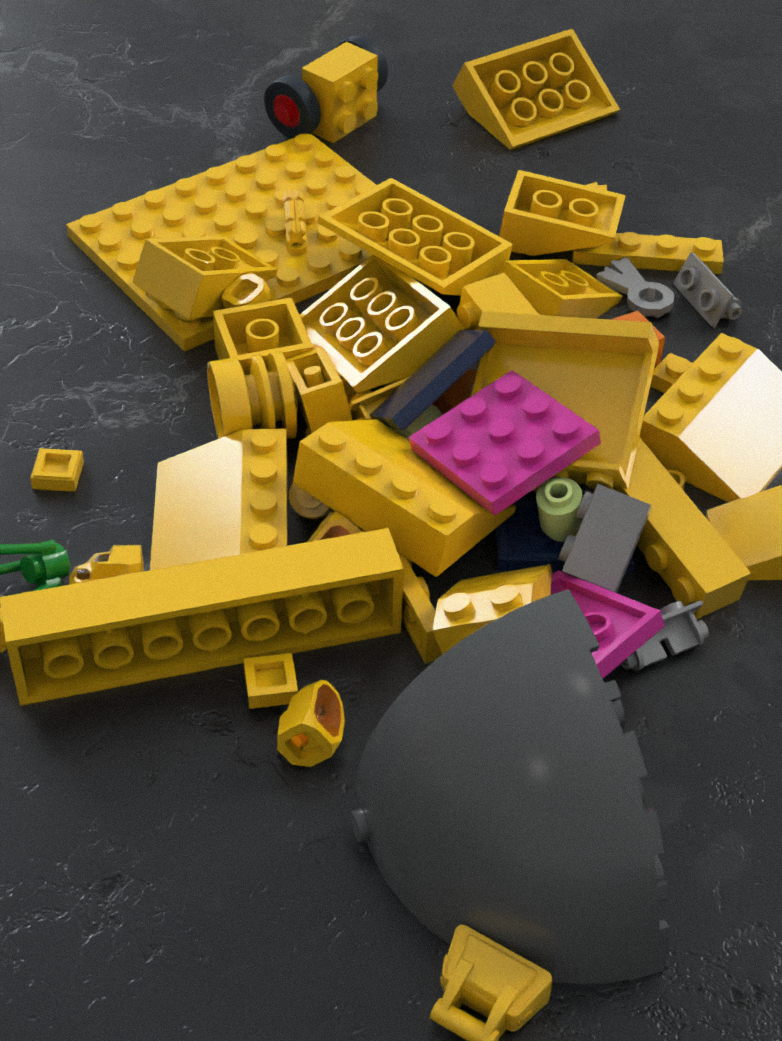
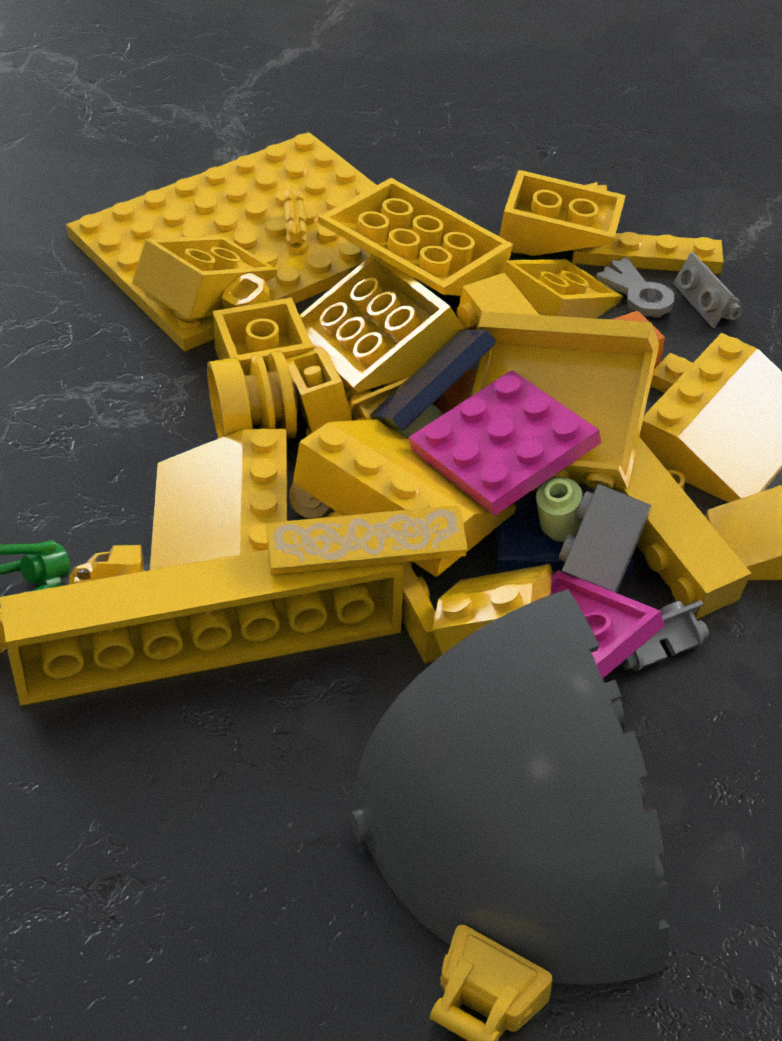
yellow tile [30,448,84,492] -> none
yellow plate [243,653,298,709] -> none
yellow brick [264,35,388,143] -> none
yellow rock [277,680,345,767] -> none
yellow slope [452,29,620,150] -> none
none -> yellow tile [266,505,468,575]

